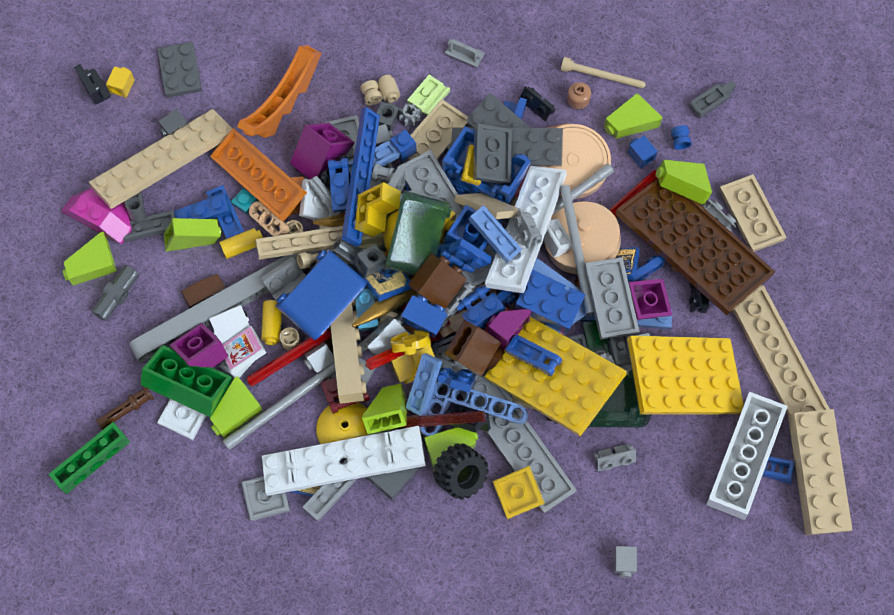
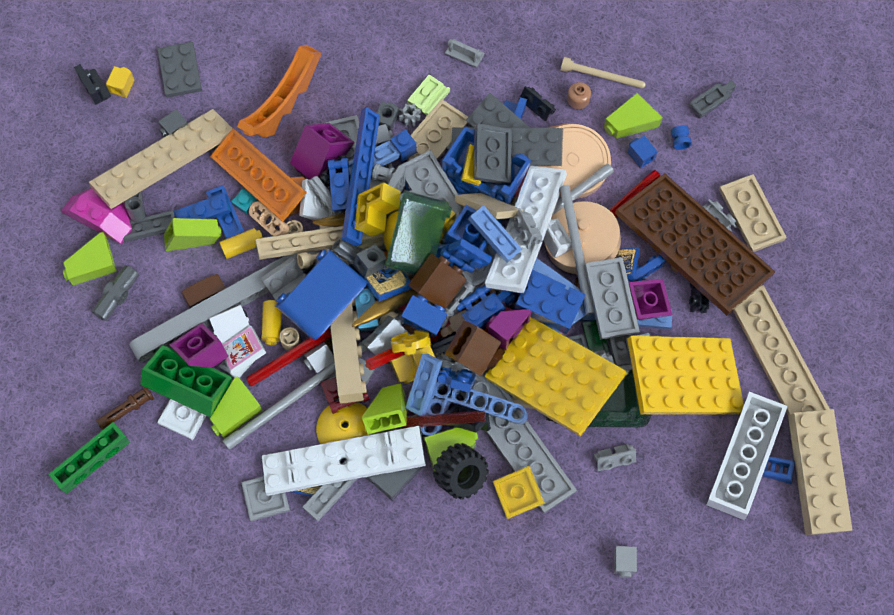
tan wheel [360,80,383,106] -> none
tan brick [378,75,400,103] -> none
blue plate [505,334,563,377] -> none
lime slope [656,160,712,204] -> none

